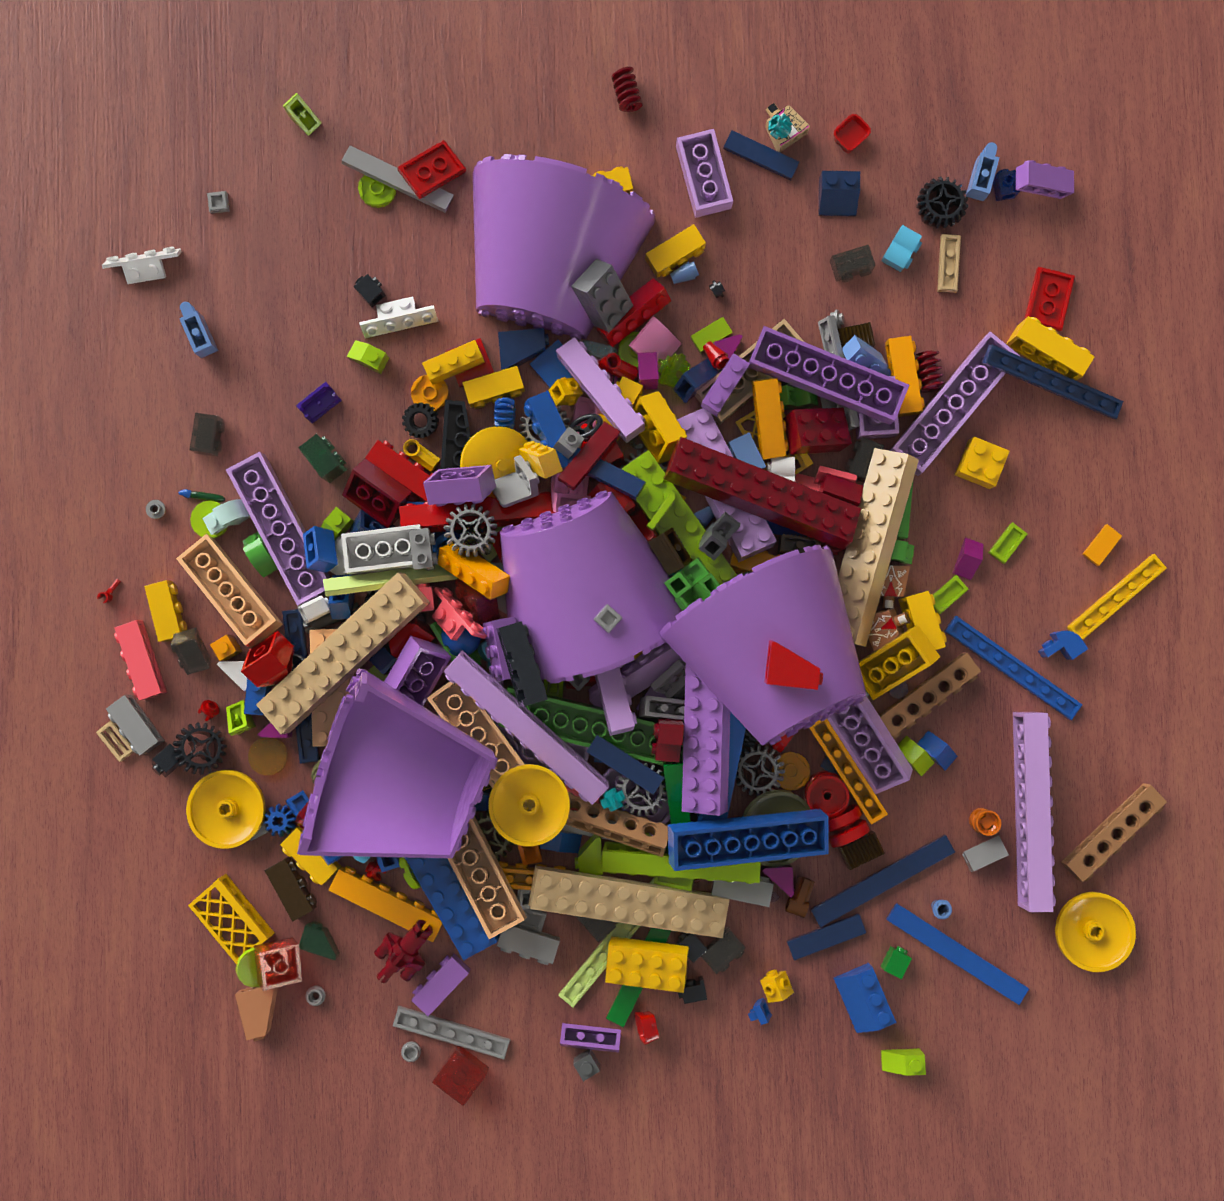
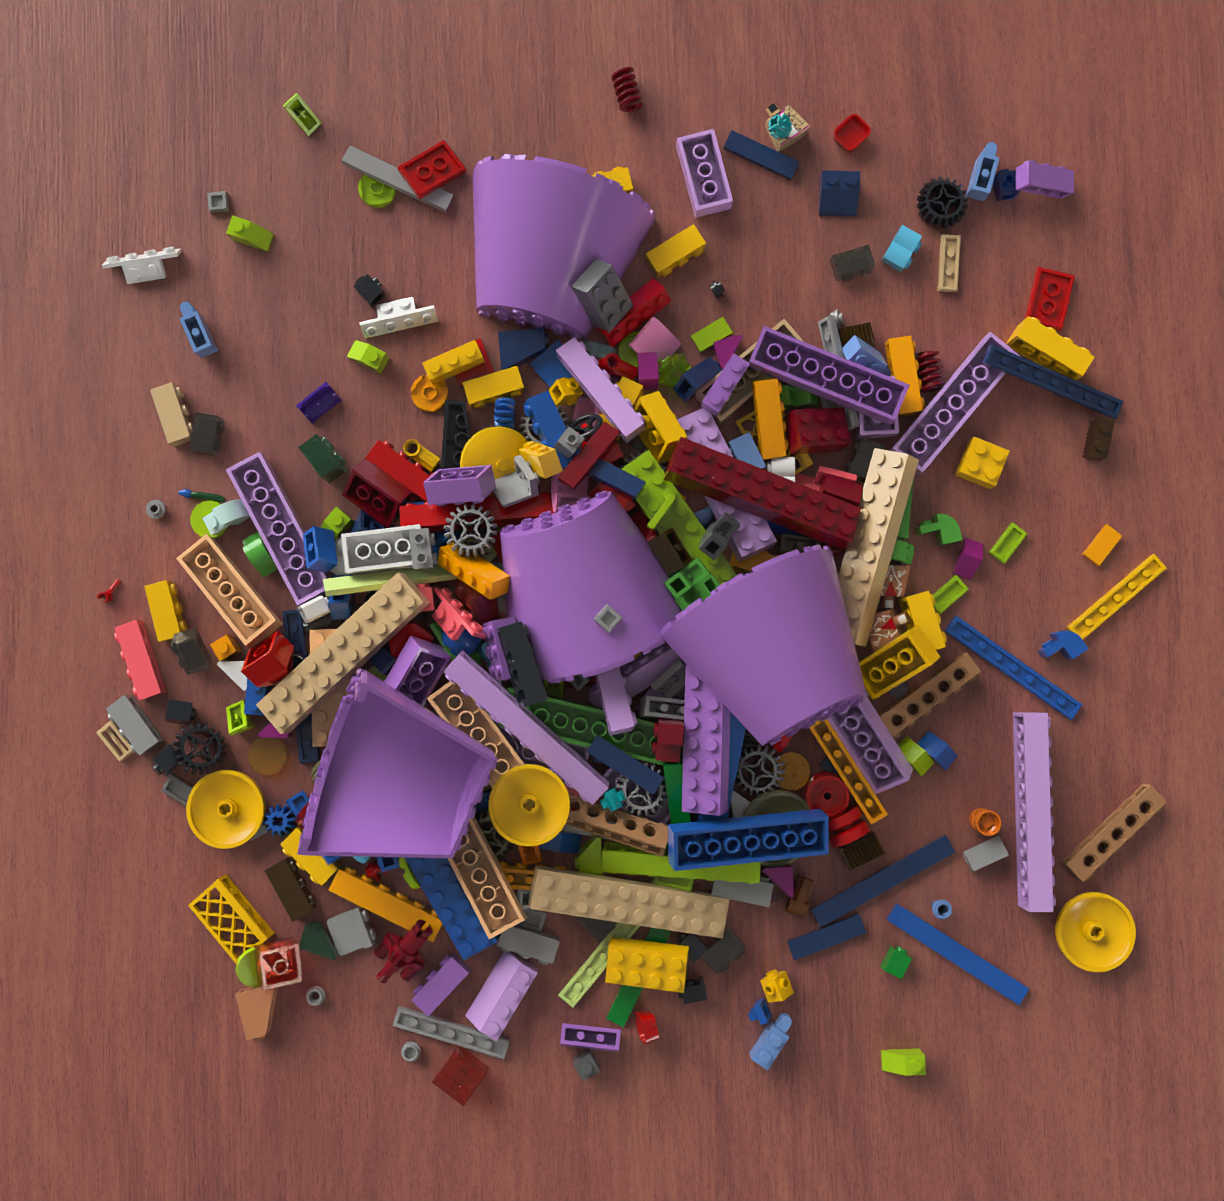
red plate [198,700,220,721] -> none
black tyre [402,402,439,438] -> none
medium blue cone [670,261,699,284] -> none
red cone [703,341,729,370] -> none
red slope [764,640,823,690] -> none
blue slope [833,963,896,1033] -> none
none -> tan brick [150,382,196,447]
none -> flat silver tile [161,774,194,806]
none -> black brick [165,699,196,725]
none -> lime slope [226,215,274,252]
none -> light grey bracket [327,906,377,956]
none -> lavender slope [465,952,539,1041]
none -> white slope [730,790,751,818]
none -> medium blue brick [749,1013,792,1070]
none -> bright green brick [916,514,962,546]
none -> dark brown brick [1082,417,1115,461]

